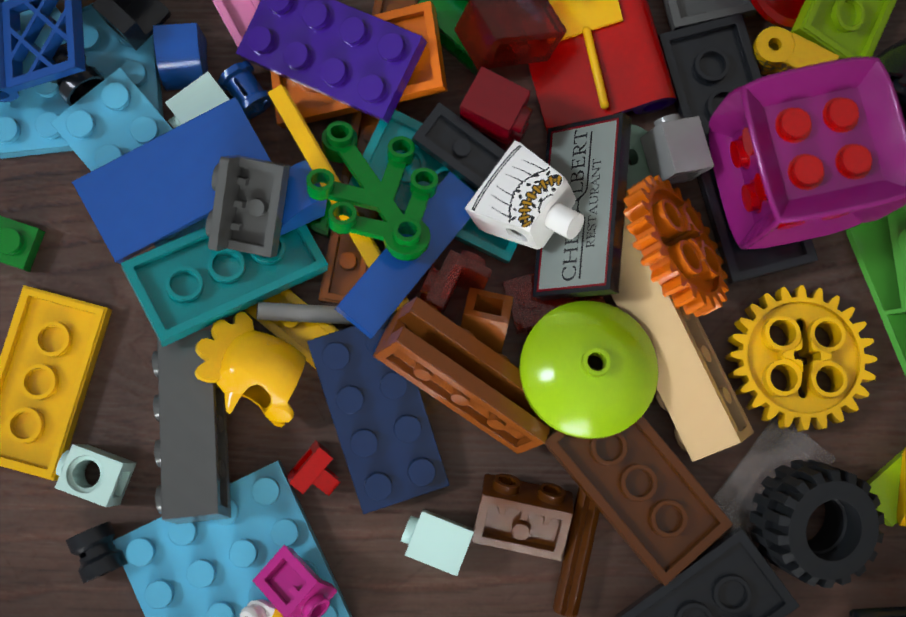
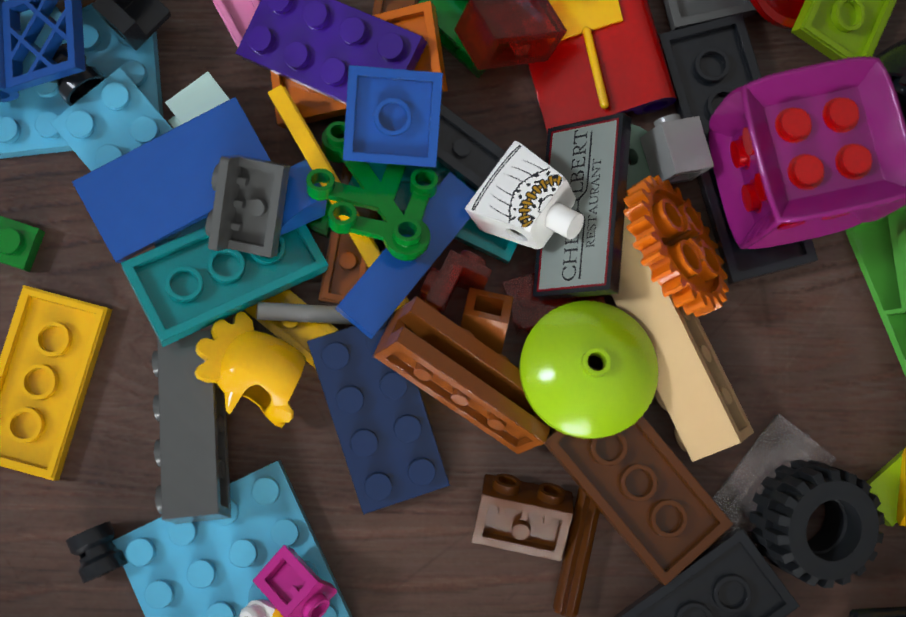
light aqua brick [55,444,137,507] -> none
blue brick [153,23,208,91] -> none
blue bush [217,61,273,119] -> none
red tile [287,440,341,496] -> none
light aqua brick [401,509,474,576] -> none
dark red piece [460,66,533,152] -> none
yellow gear [725,285,877,432] -> none
yellow leg [752,26,839,75] -> none
none -> blue plate [343,65,443,168]

